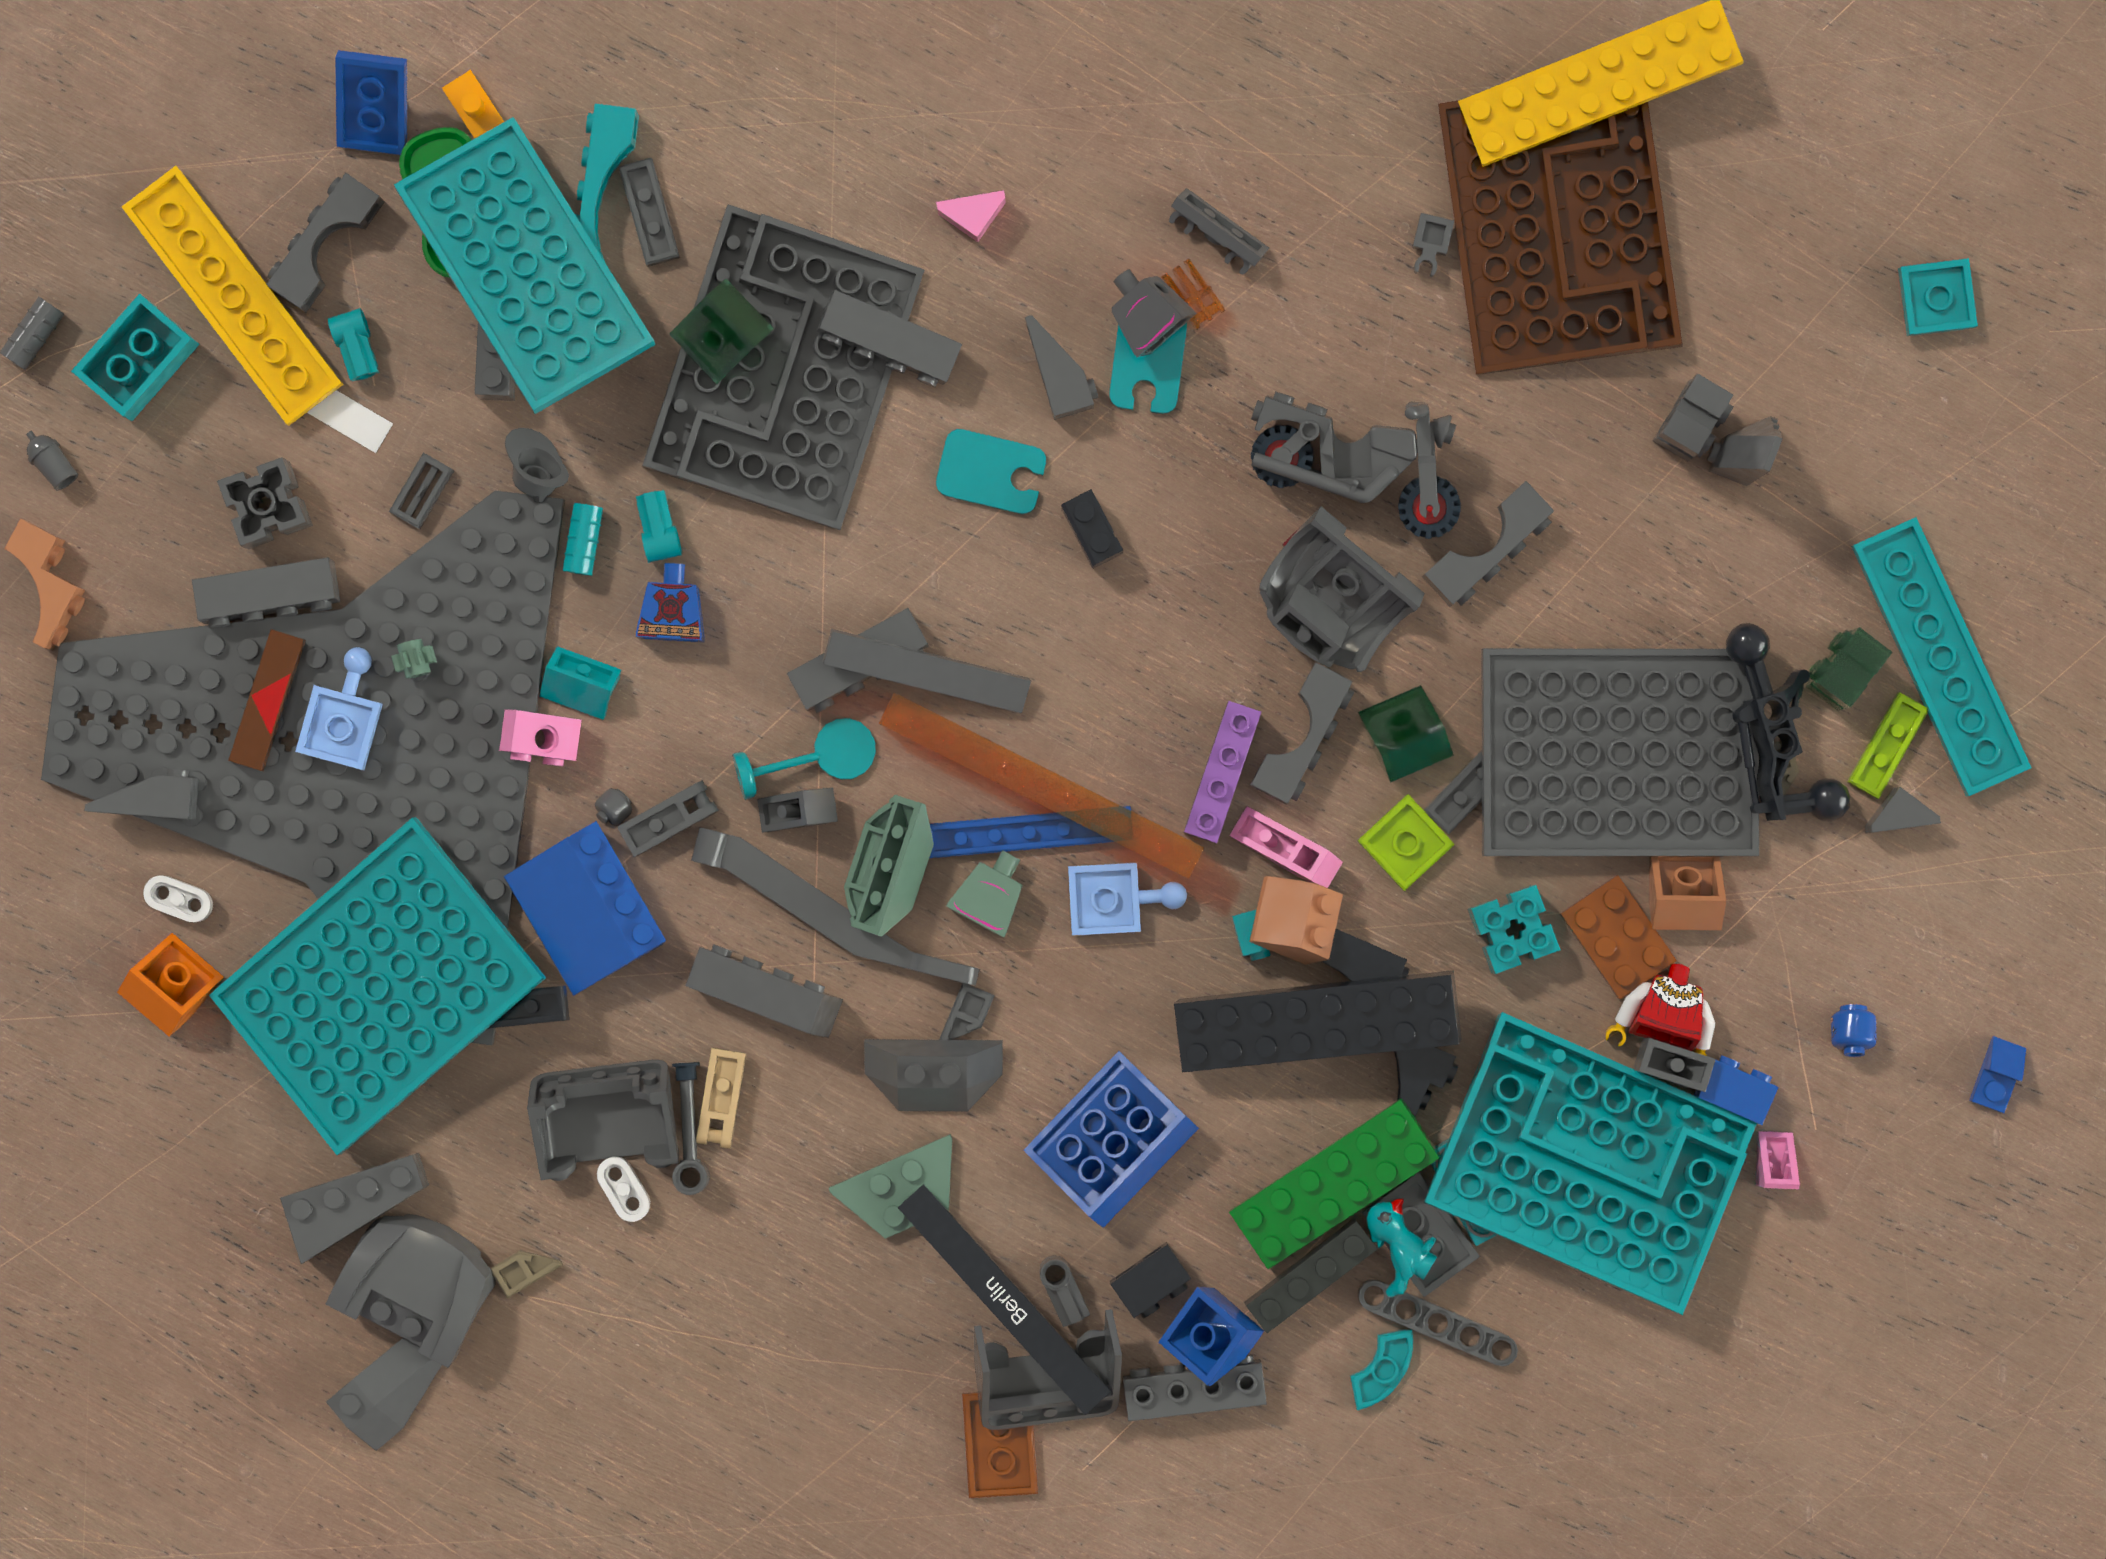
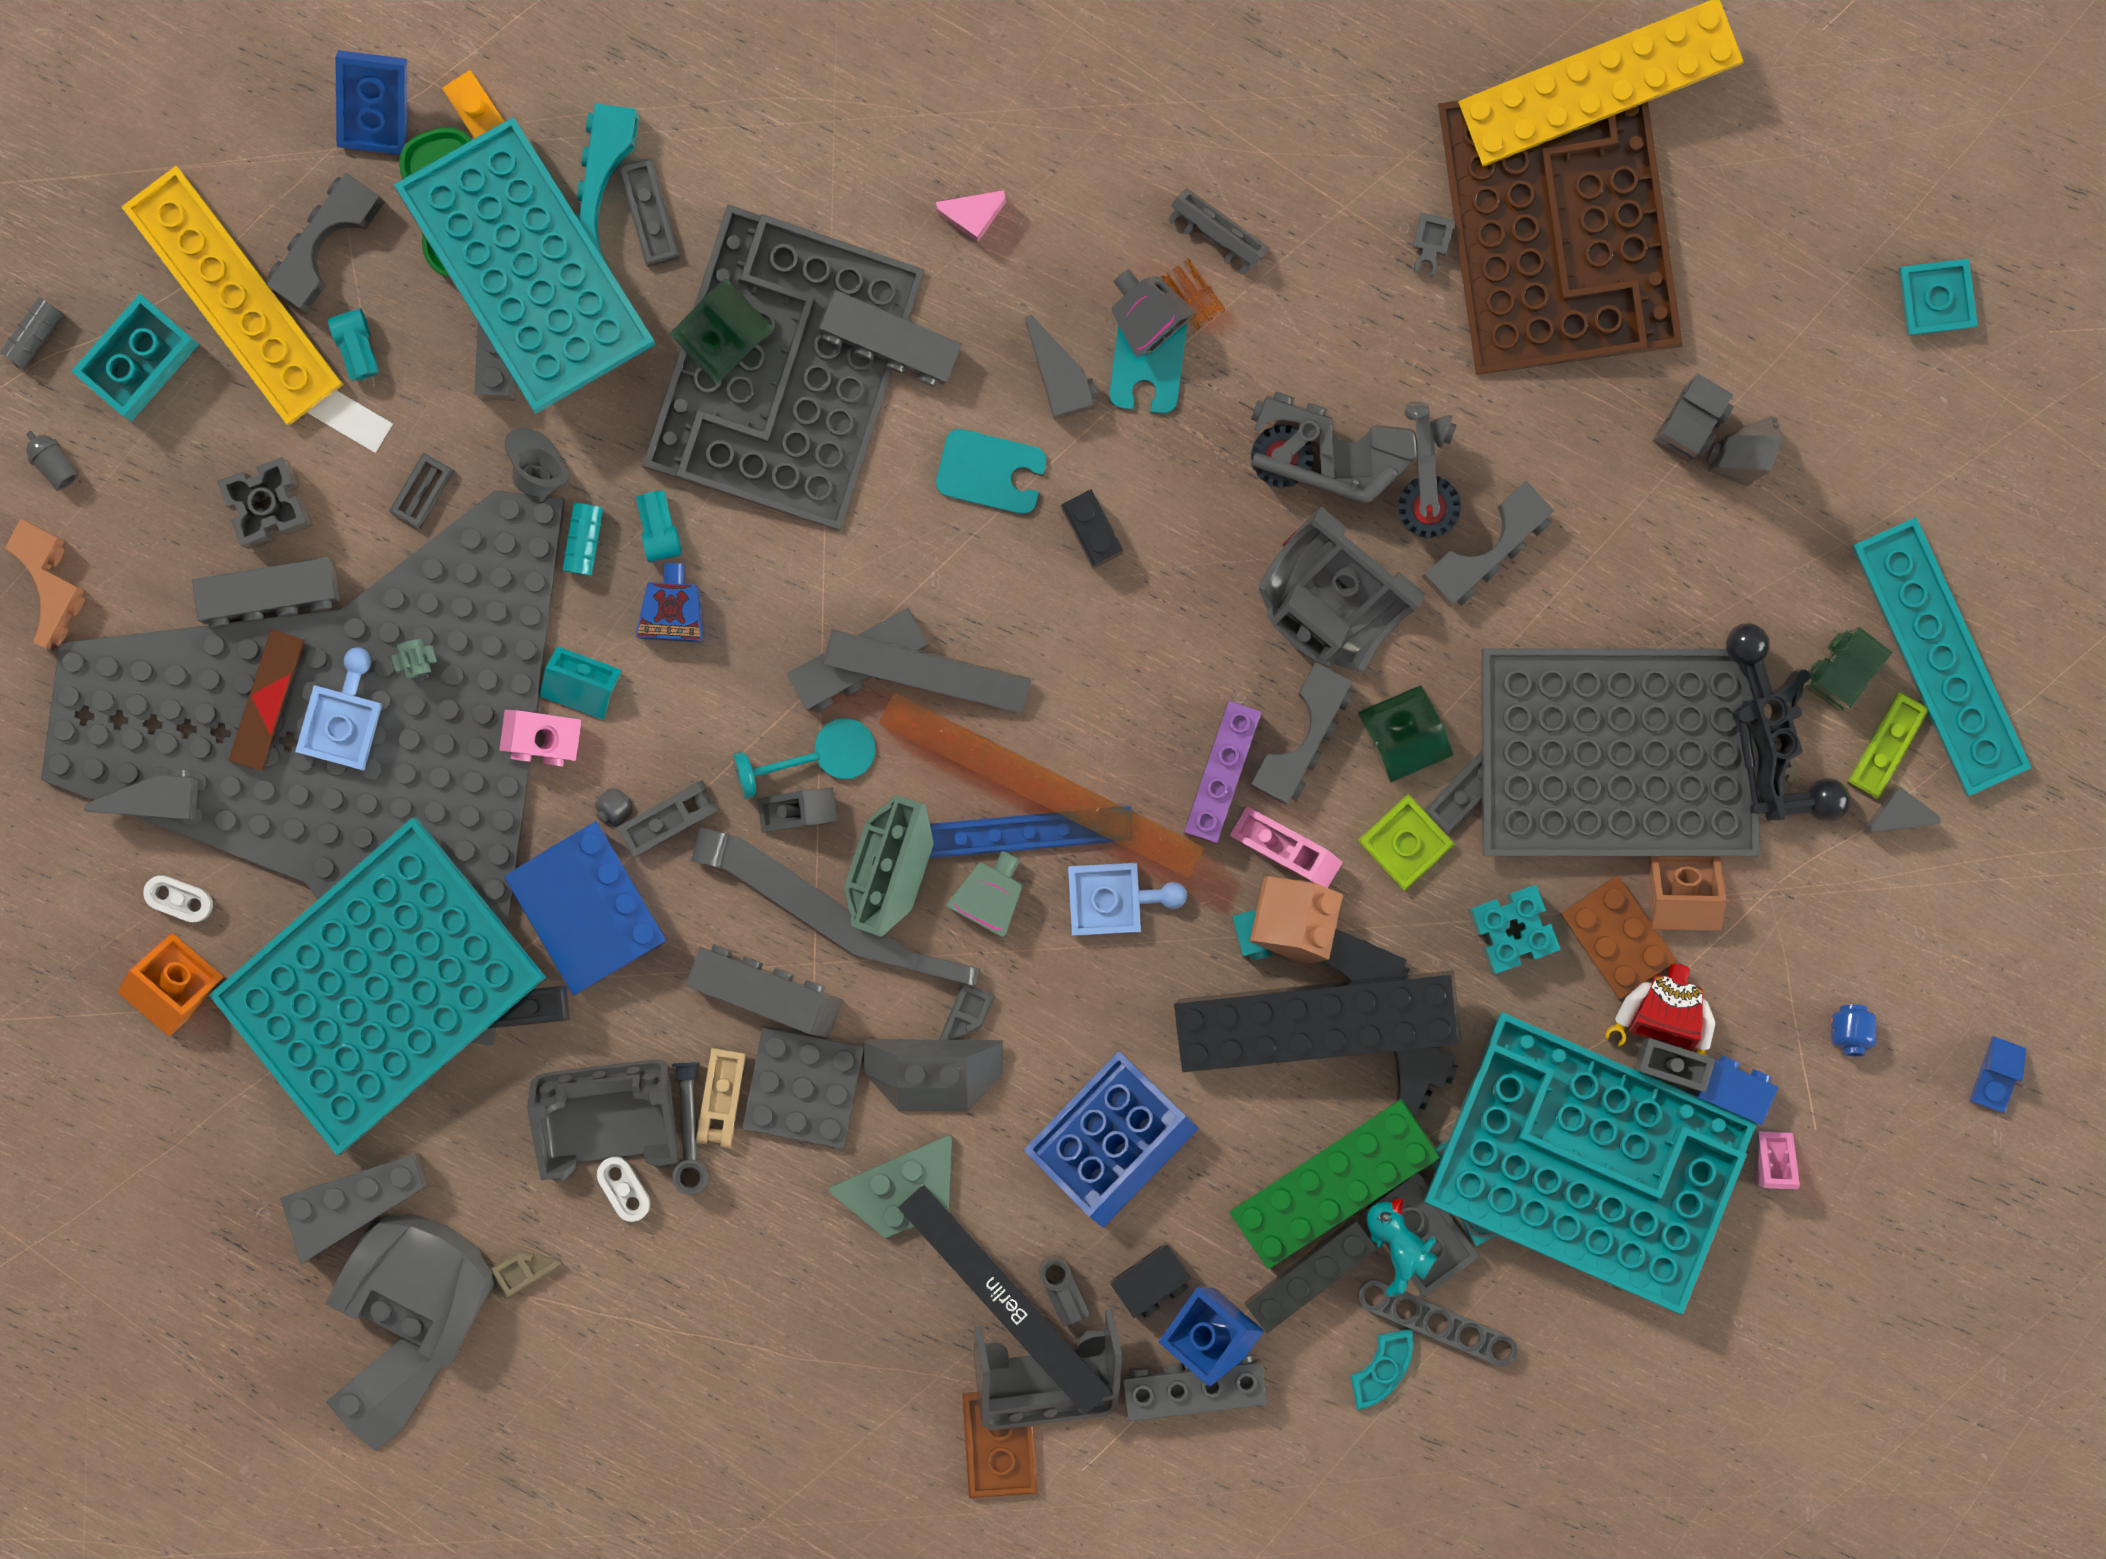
none -> dark grey plate [742,1027,864,1149]

